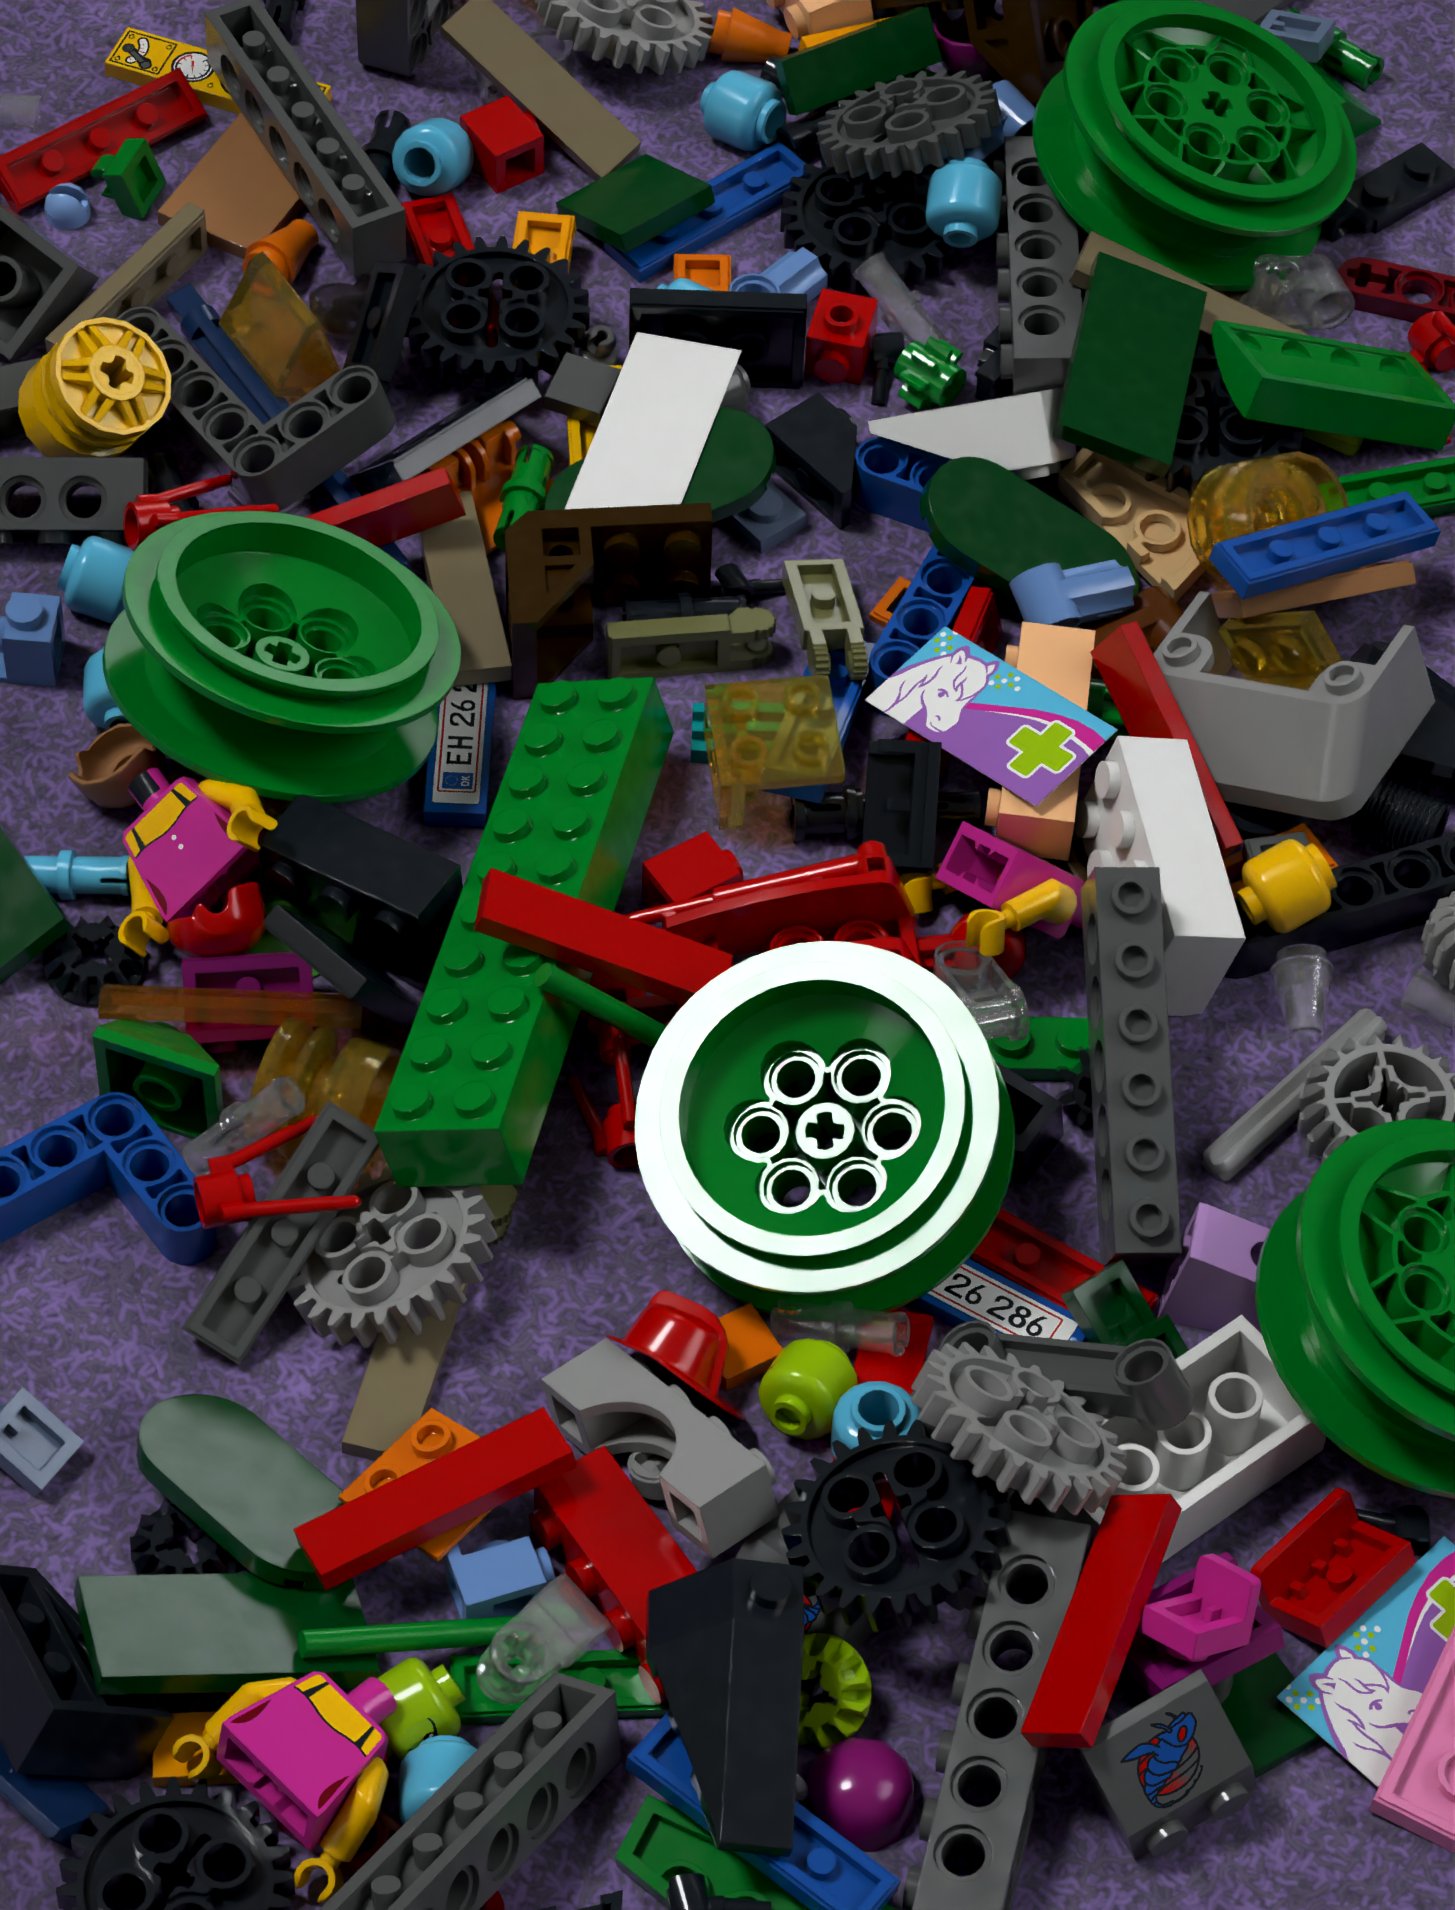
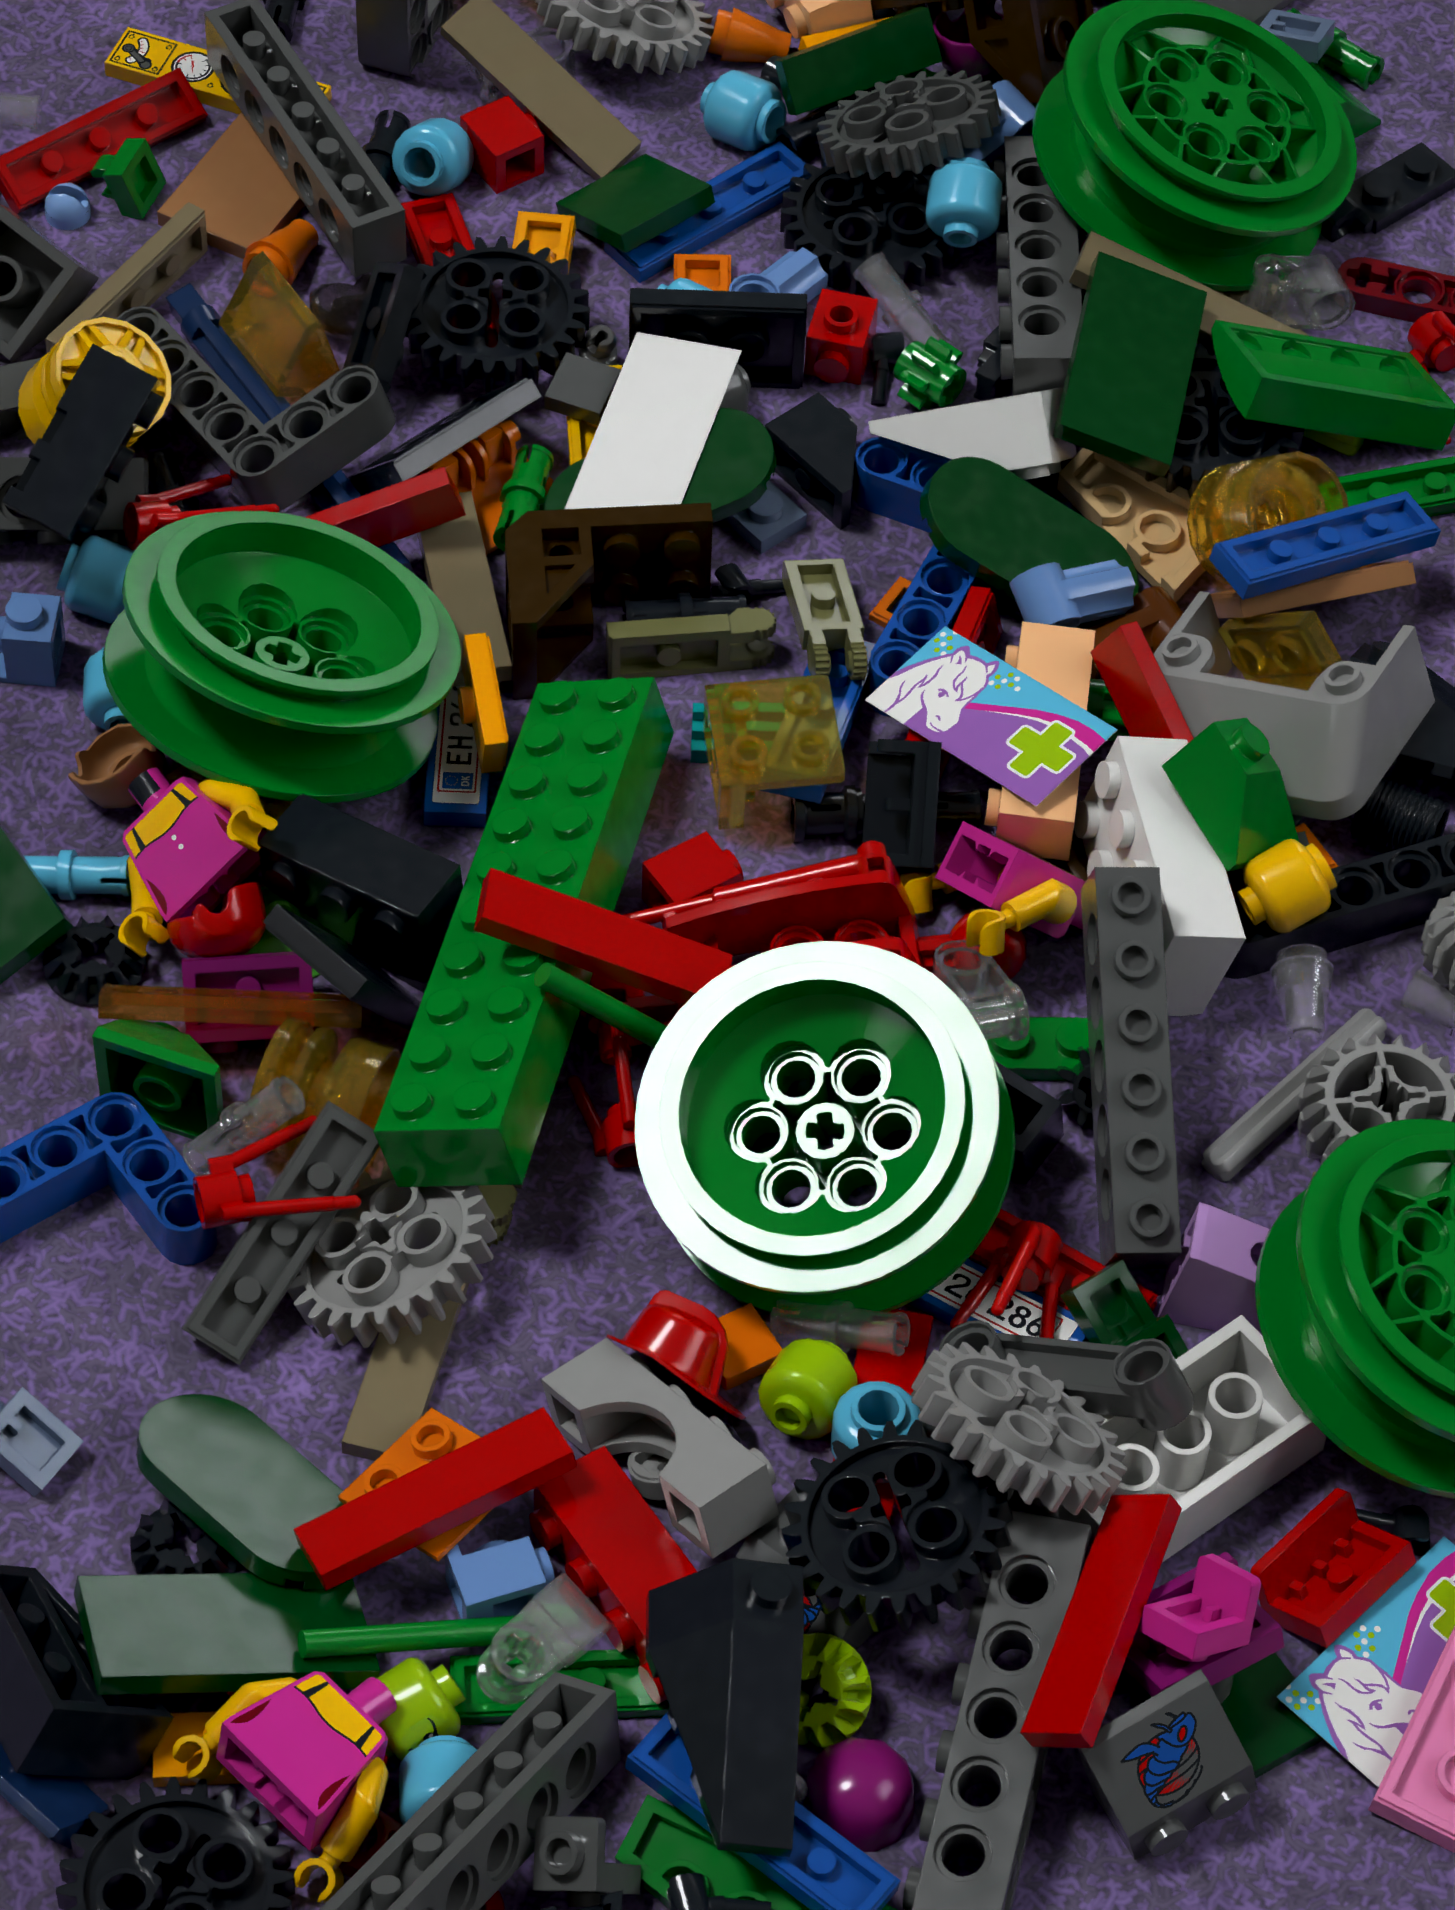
none -> black wedge [2,344,164,543]
none -> light orange plate [457,633,509,773]
none -> dark grey bracket [533,1816,641,1908]
none -> red plant [950,1220,1066,1339]
none -> green slope [1162,718,1299,871]

